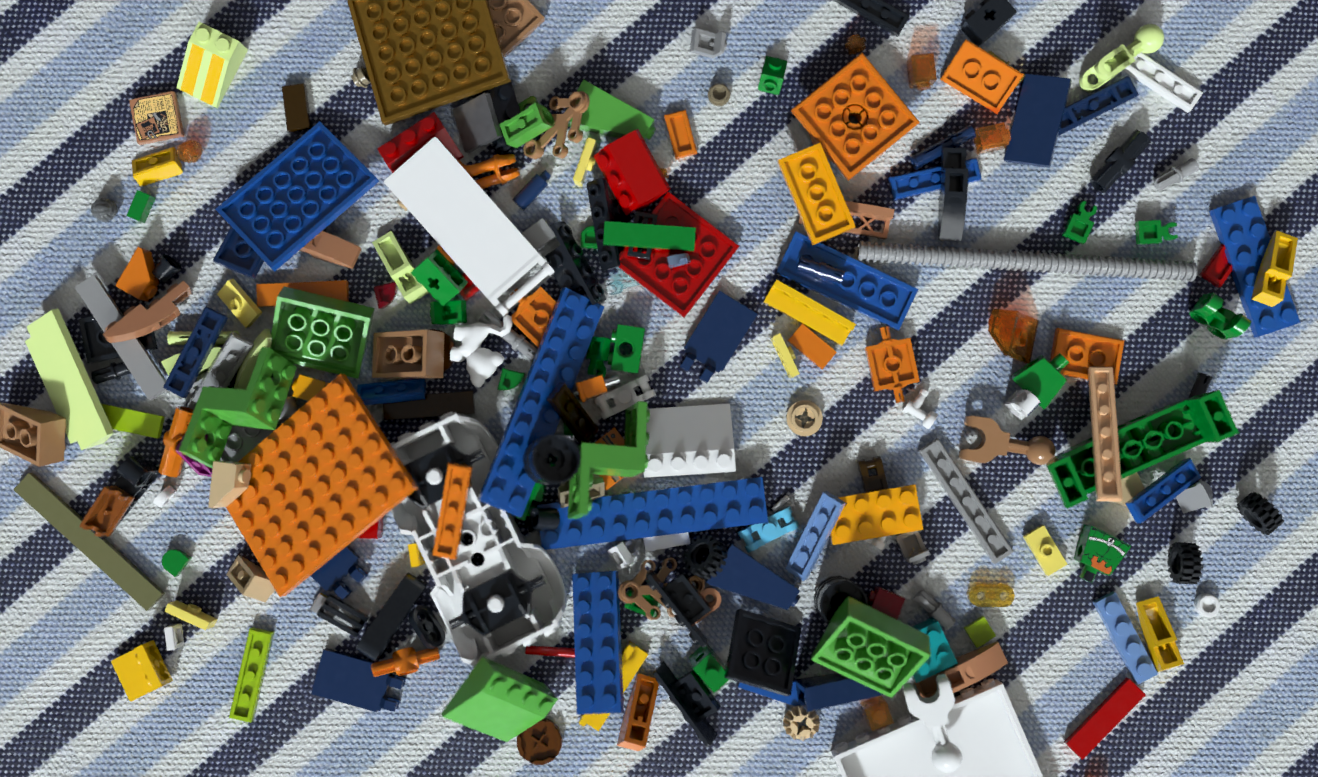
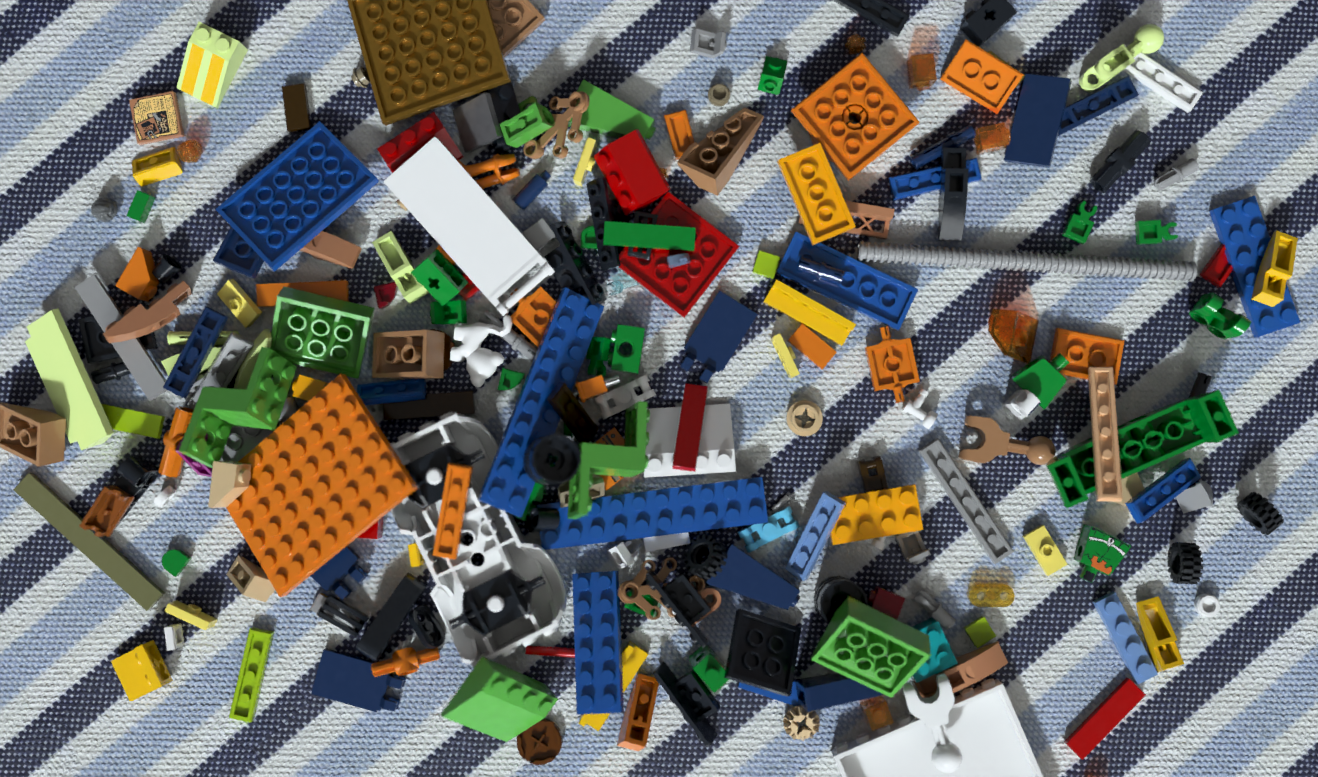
none -> red tile [672,384,708,472]
none -> medium nougat wedge [677,107,764,196]
none -> lime tile [752,250,781,279]

